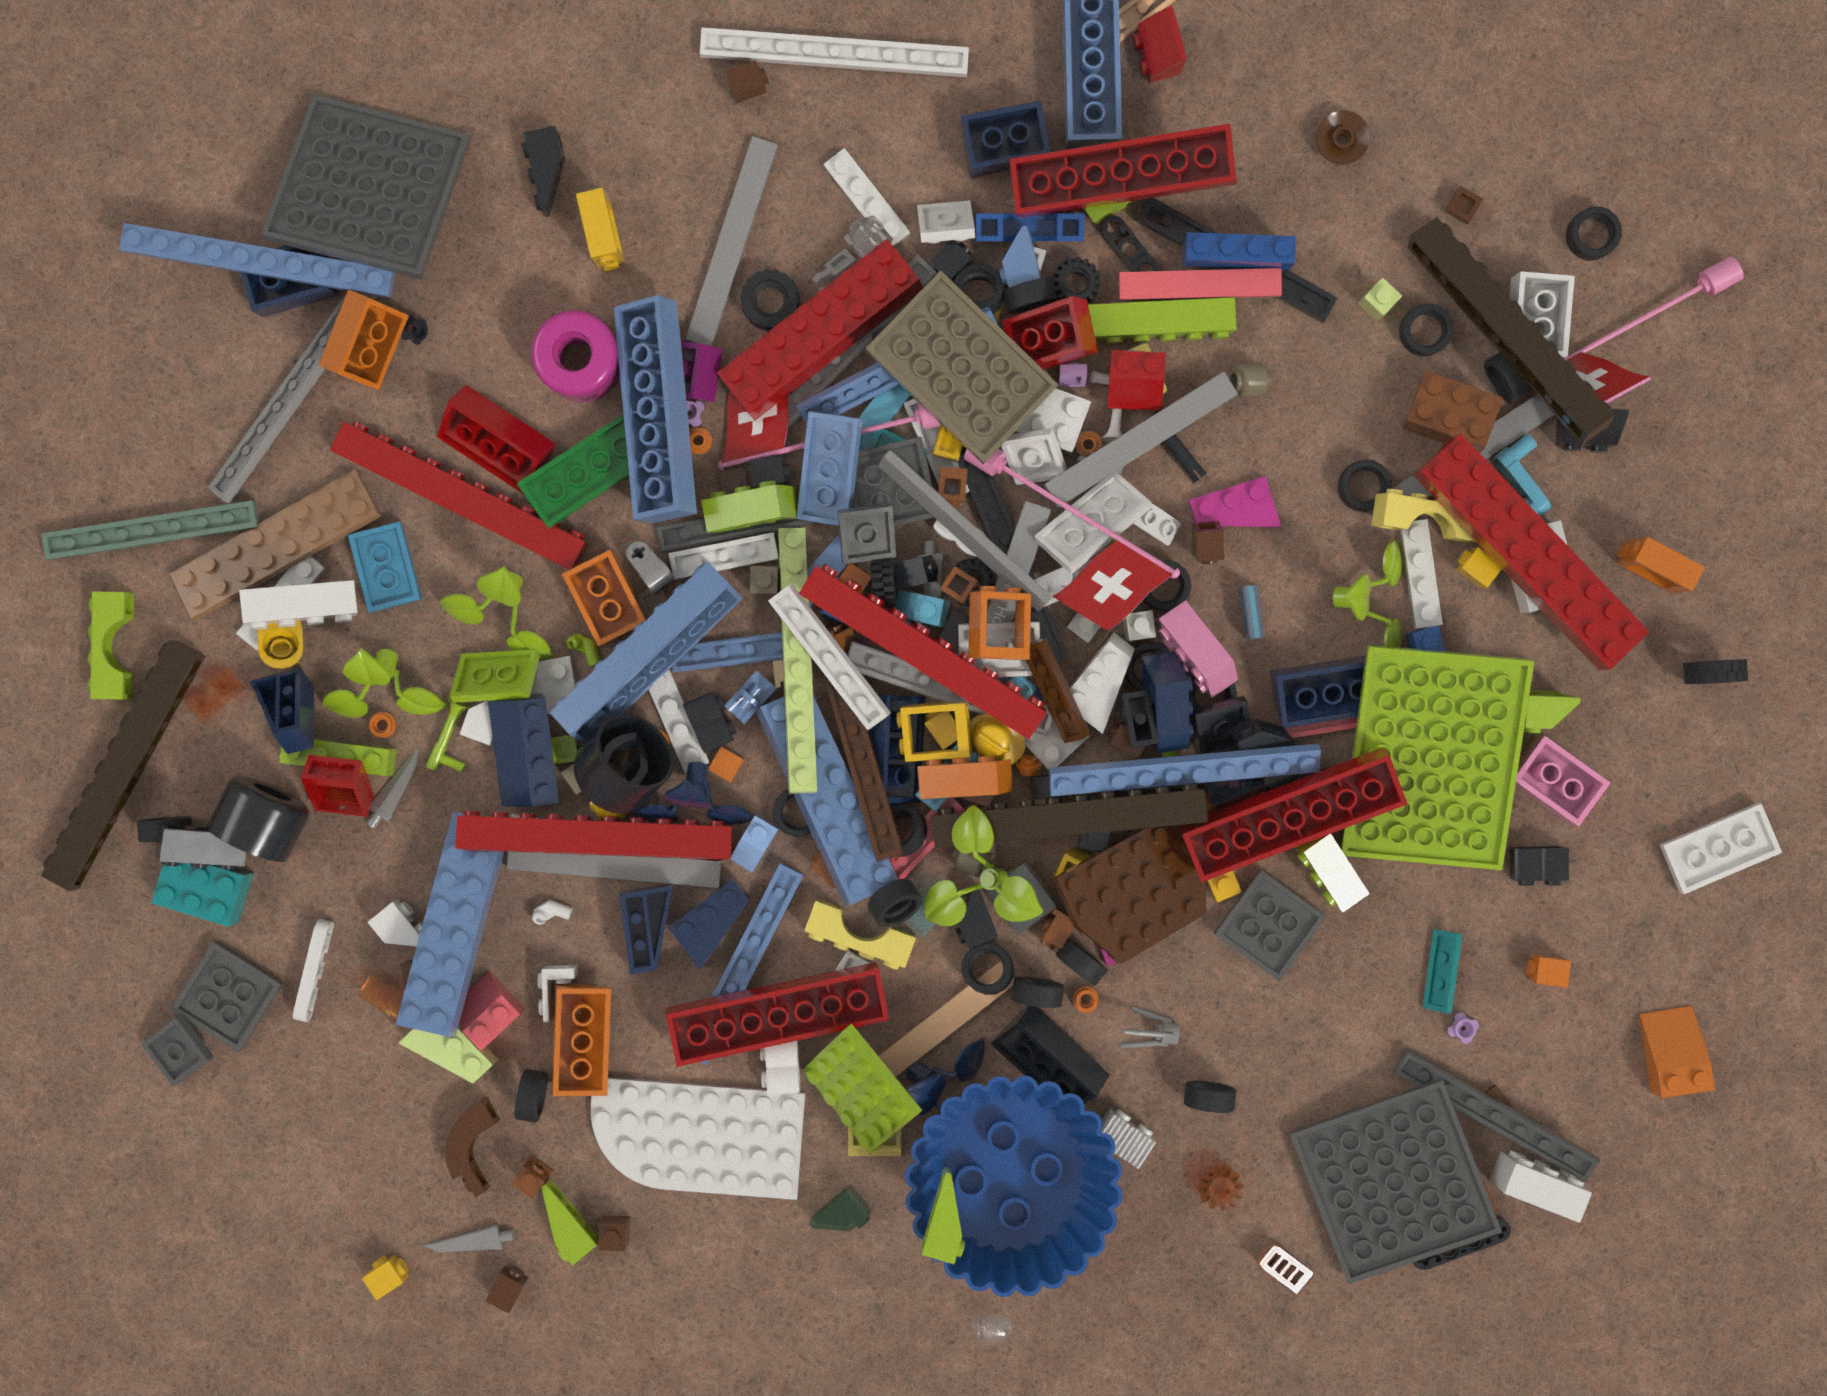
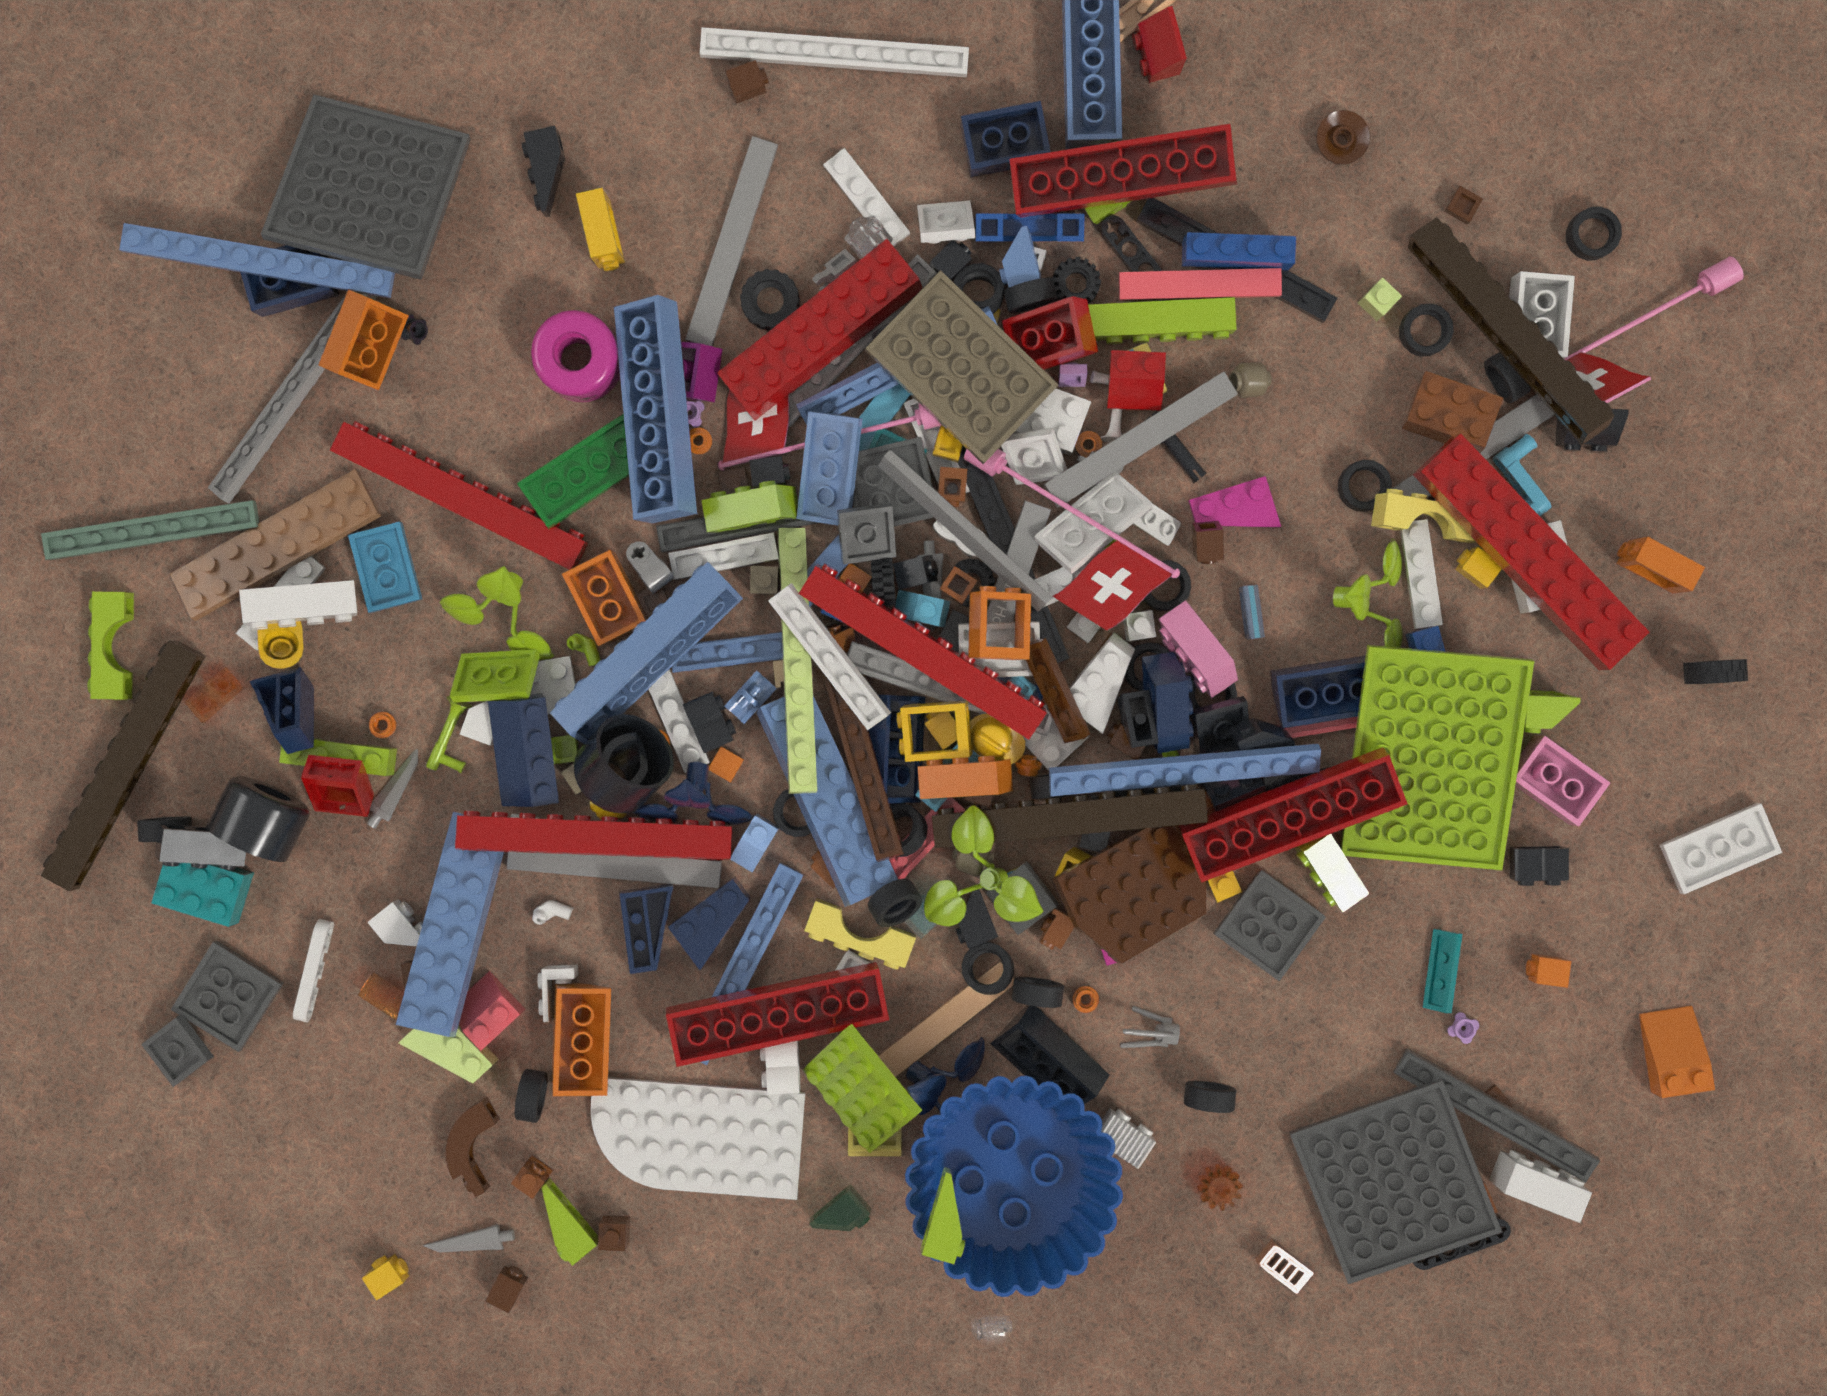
lime plant [322,648,448,718] -> none
red slope [437,385,556,494] -> none
black tyre [1056,939,1108,986] -> none

